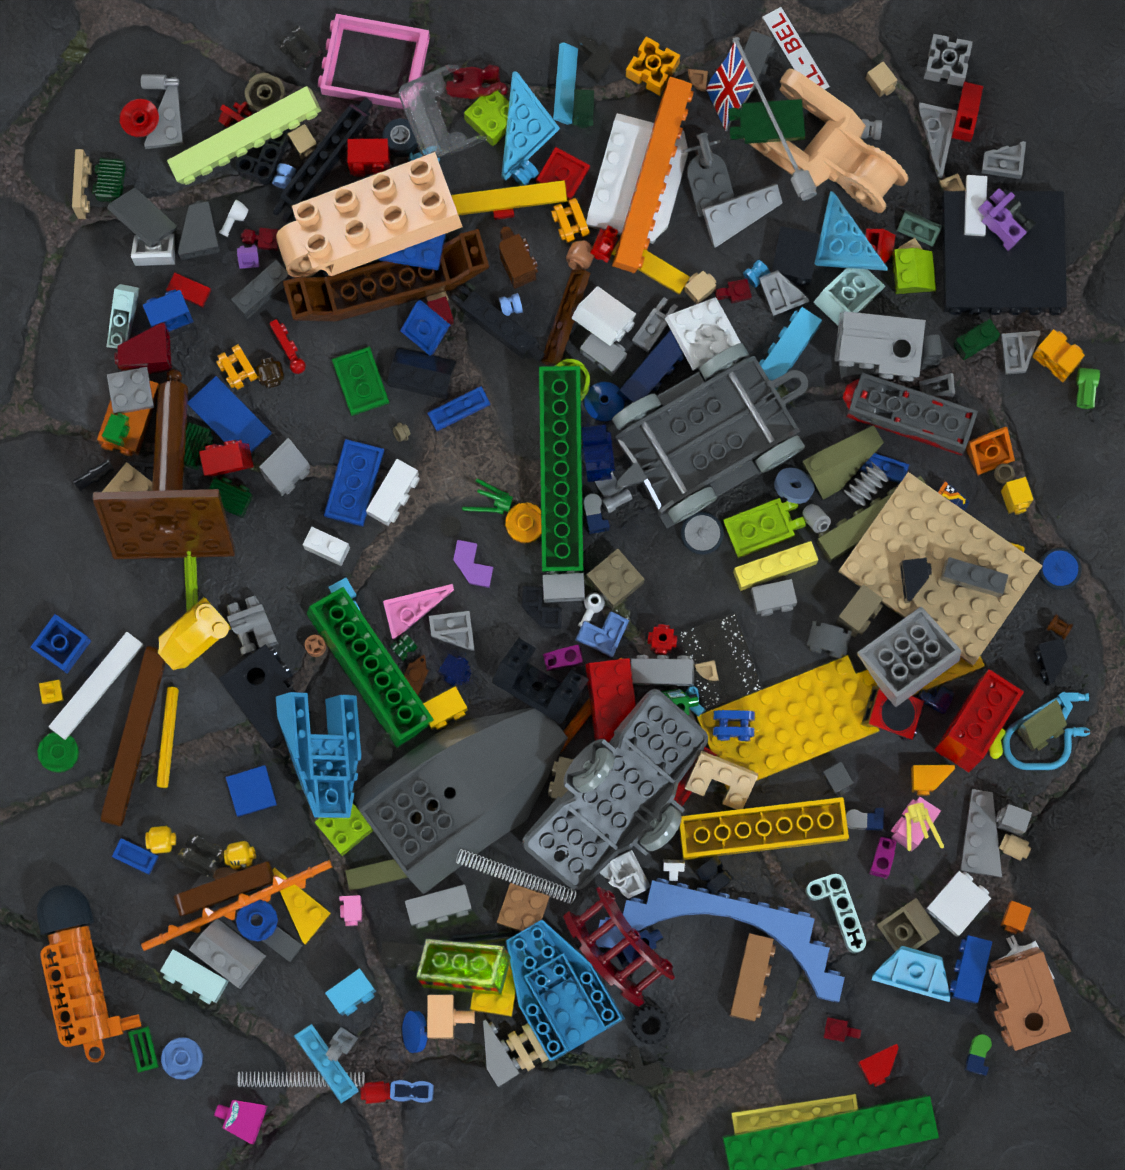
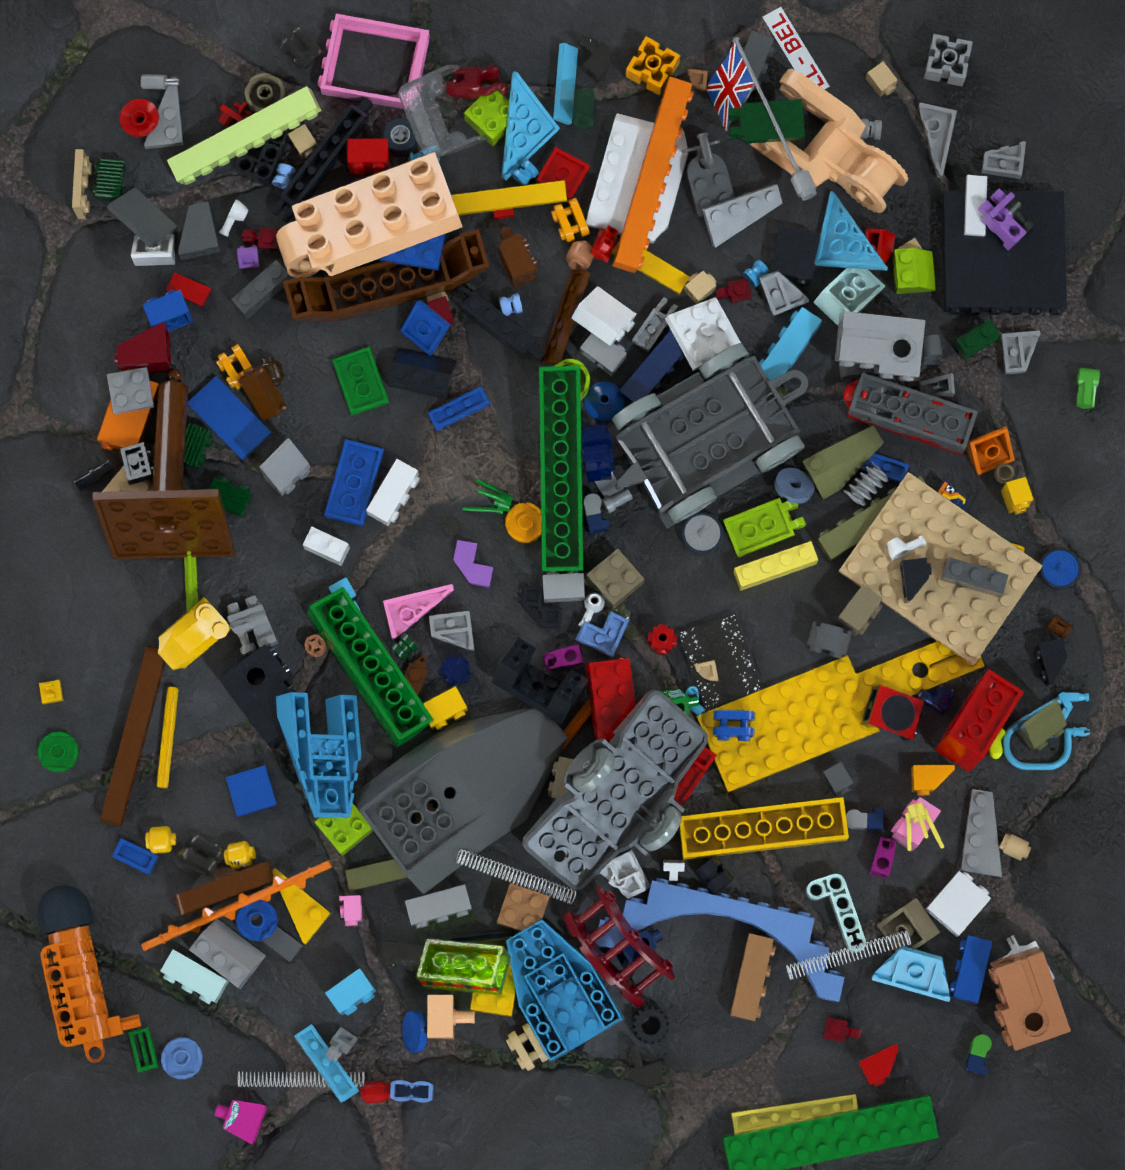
blue brick [31,614,91,674] -> none
white tile [49,632,144,740] -> none
green brick [102,413,130,447] -> none
light aqua slope [106,284,139,349] -> none
red brick [199,440,254,476] -> none
red plate [270,319,306,374] -> none
dark tan plate [393,423,410,442] -> none
light grey slope [483,1020,521,1087] -> none
light grey brick [631,655,695,686] -> none
tan plate [685,751,758,810] -> none
light grey brick [751,579,797,616] -> none
light grey brick [802,504,831,533] -> none
light grey slope [857,606,961,707] -> none
sand green slope [897,210,942,247] -> none
tan tile [939,174,966,191] -> none
red slope [951,82,983,142] -> none
light grey brick [995,804,1032,836] -> none
orange brick [1001,901,1031,935] -> none
light orange brick [1033,329,1085,382] -> none
none -> bracket [120,442,154,486]
none -> reddish brown brick [238,365,287,421]
none -> white piece [786,930,911,980]
none -> white bar [887,536,926,560]

